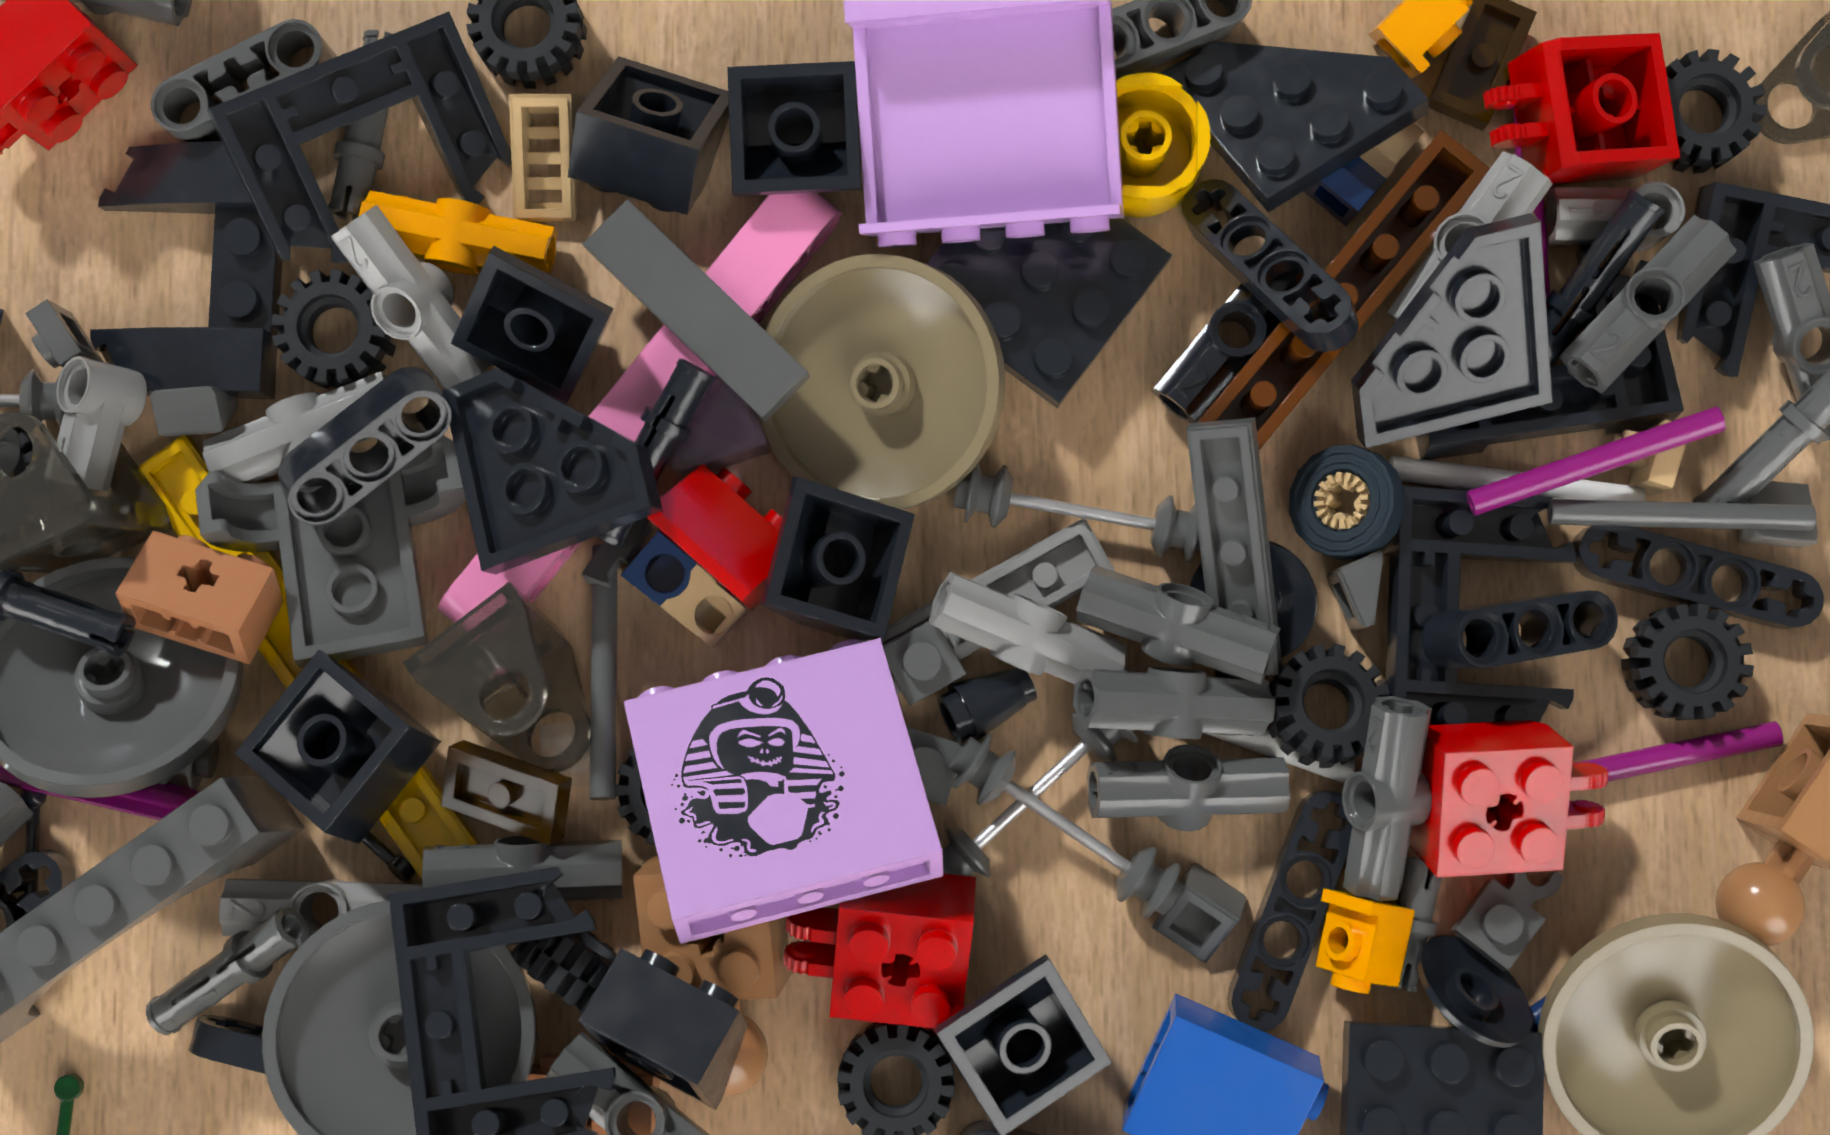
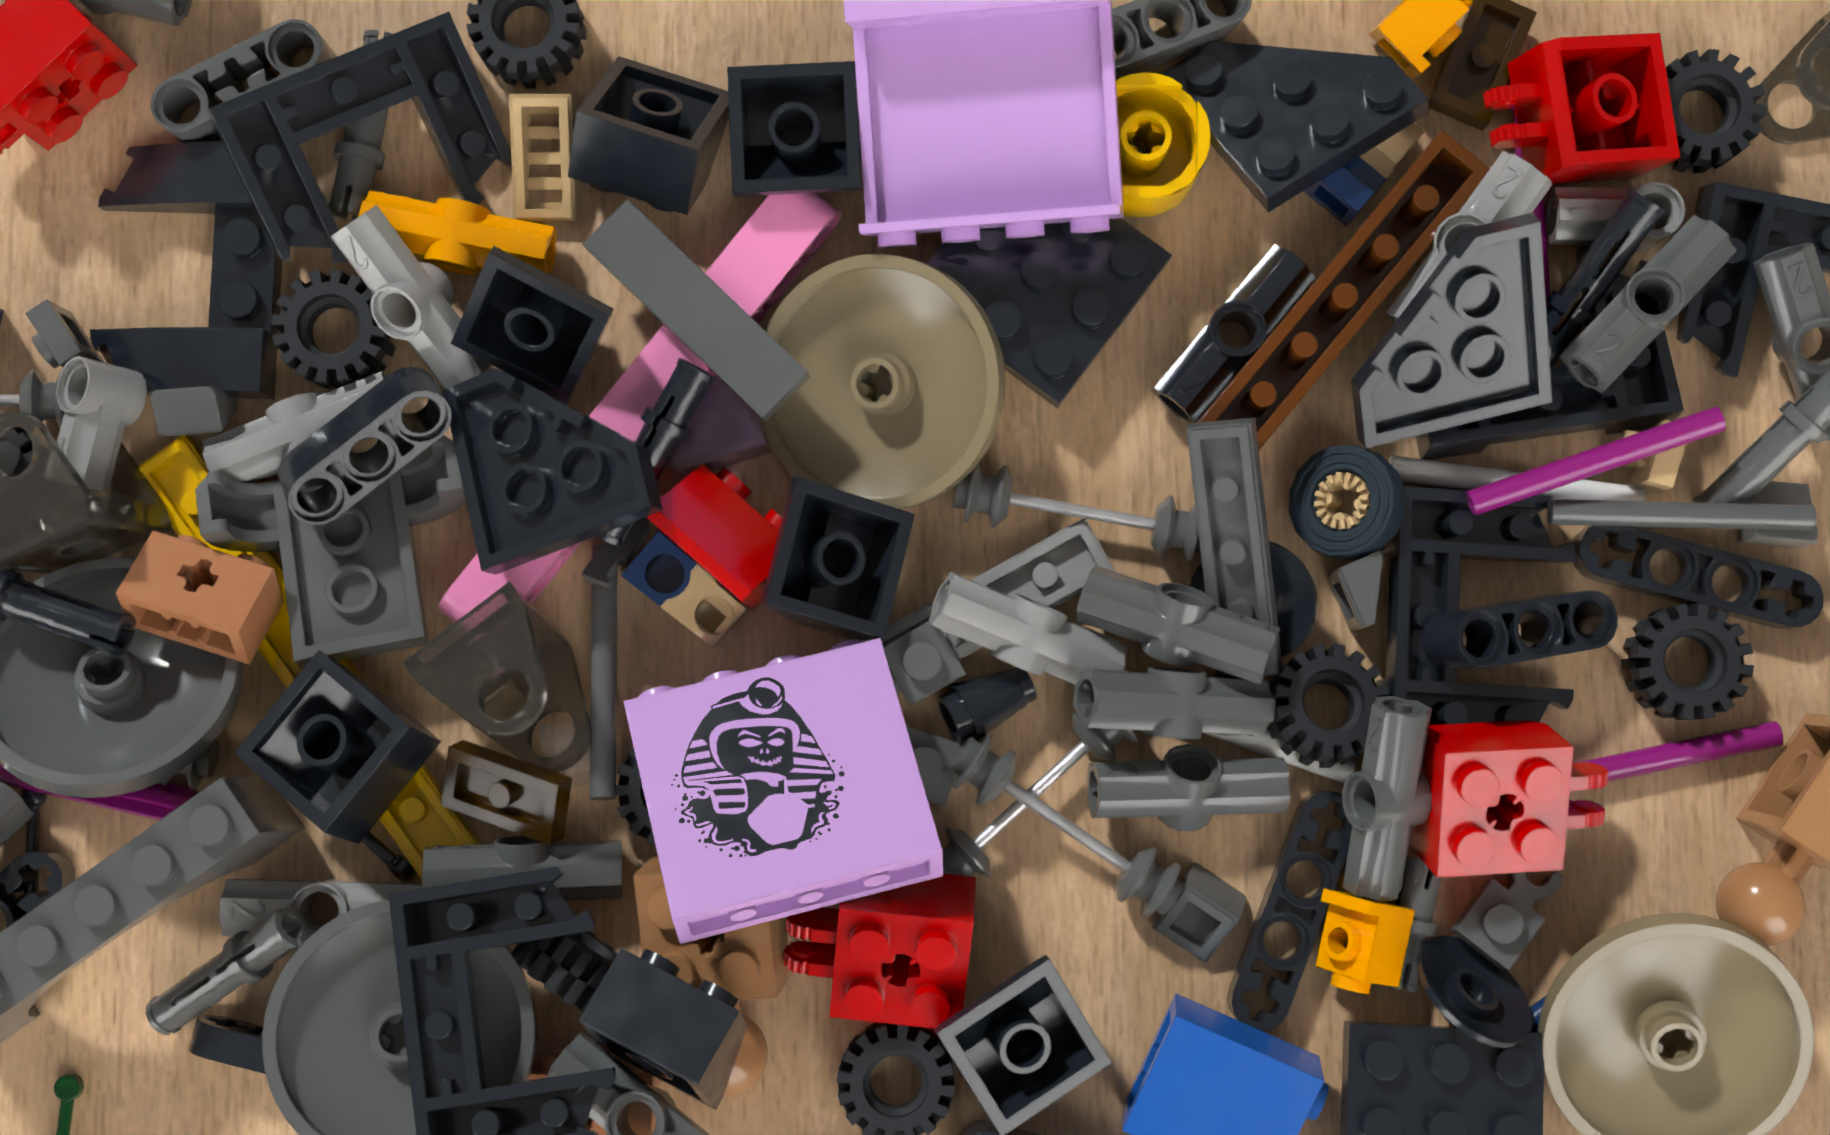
black beam [1182,179,1359,352] -> none

